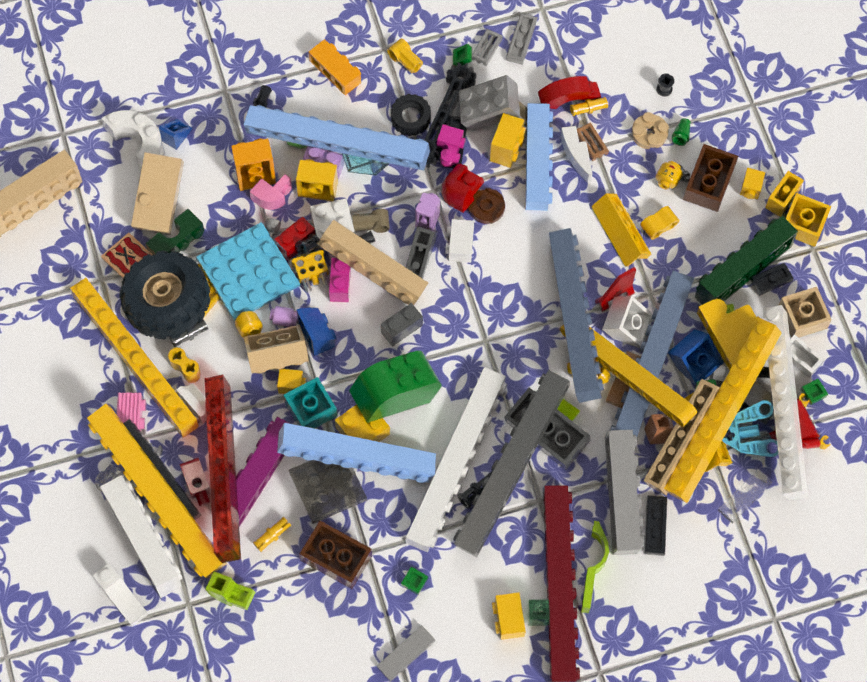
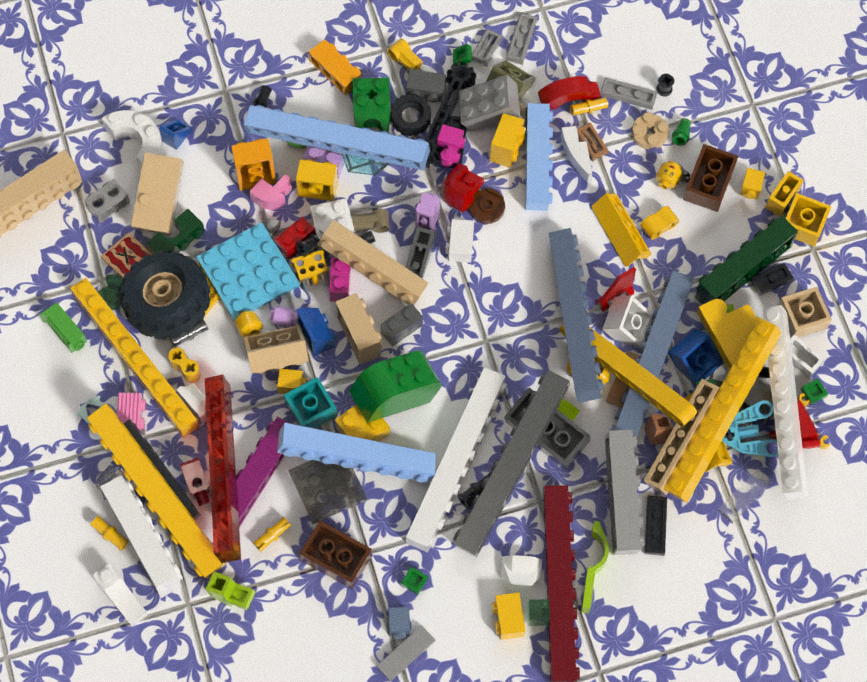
none -> bright green window [40,303,87,353]
none -> light aqua piece [77,396,104,424]
none -> light grey brick [84,179,130,223]
none -> yellow pin [90,516,129,551]
none -> clear green plate [98,275,123,310]
none -> tan brick [335,293,383,365]
none -> green brick [353,78,390,133]
none -> sand blue brick [389,607,410,639]
none -> dark grey brick [406,69,446,102]
none -> olive slope [486,60,536,100]
none -> white slope [501,555,542,586]
none -> light grey tile [600,78,658,110]

